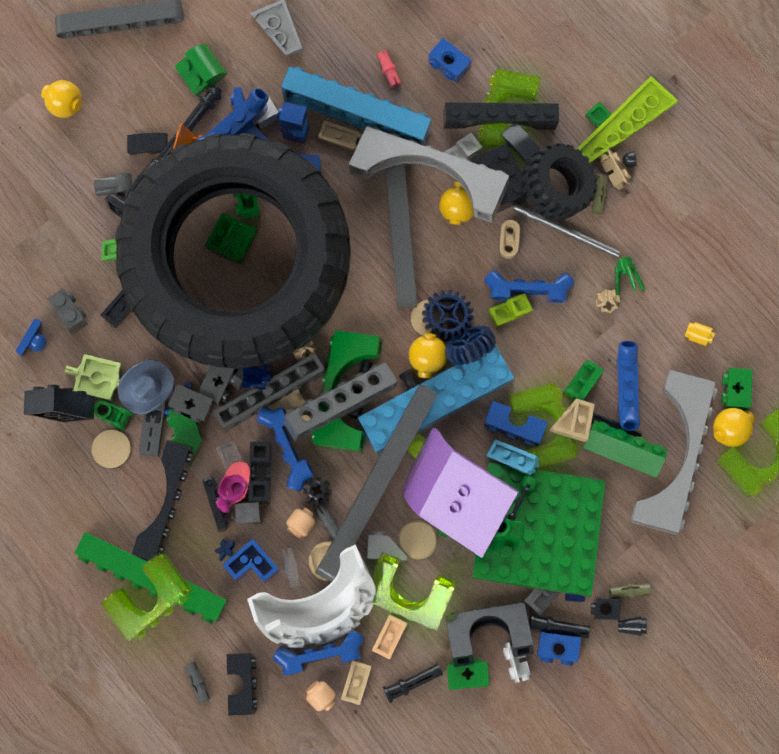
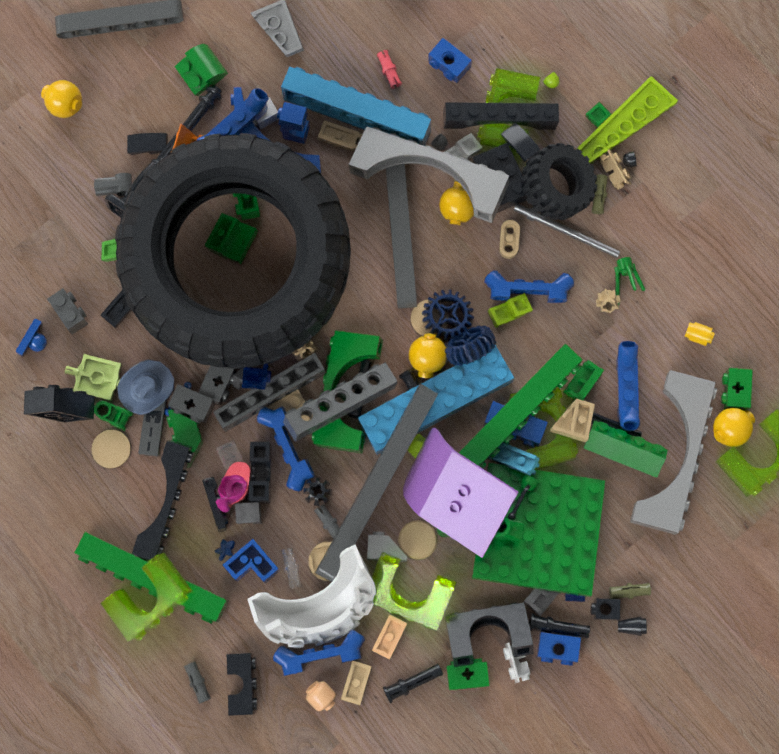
light nougat head [286,508,316,538] -> none
none -> dark grey hinge [431,134,448,150]
none -> green brick [459,343,583,469]
none -> lime hinge [543,72,559,88]

